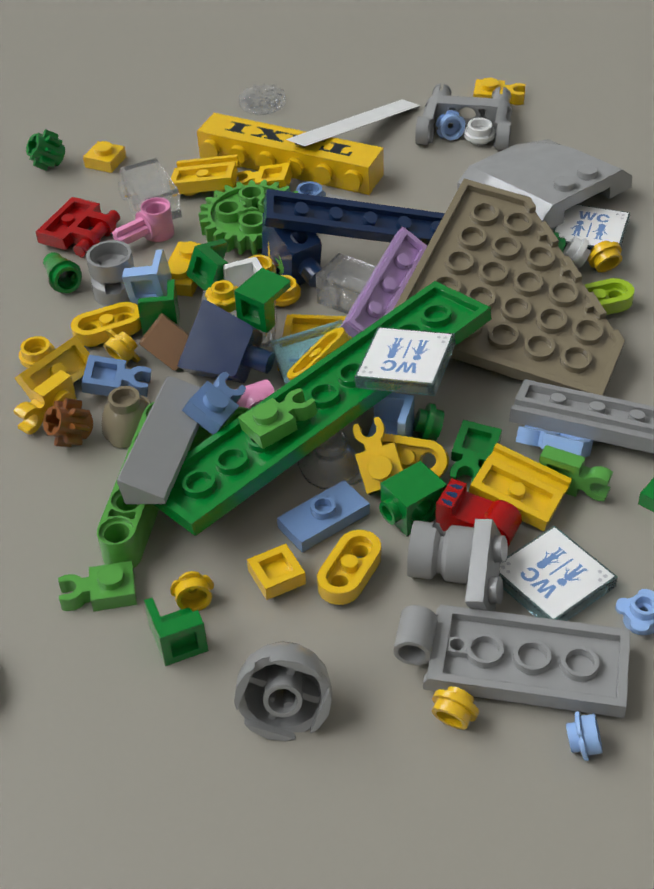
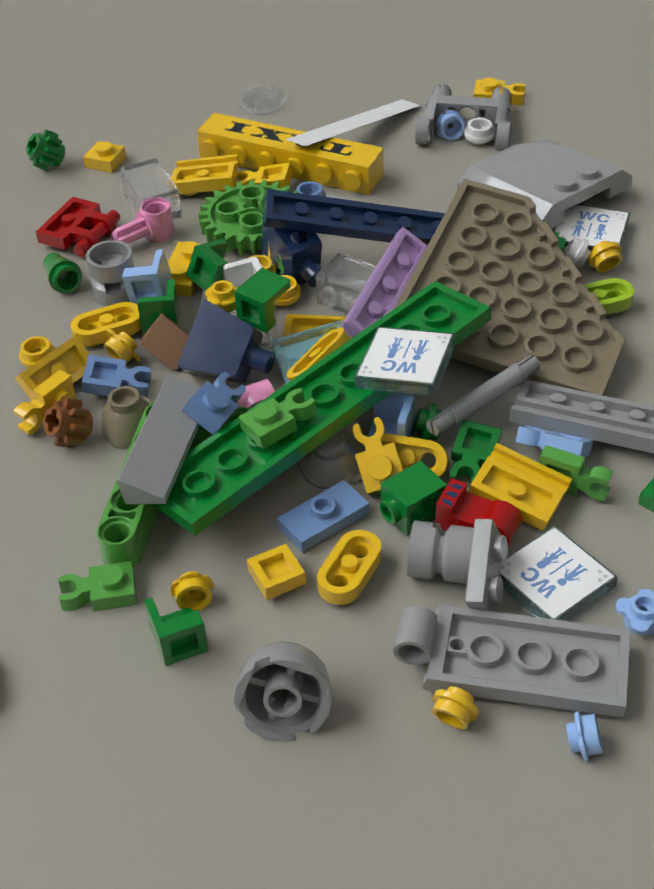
none -> light grey piece [426,355,540,436]

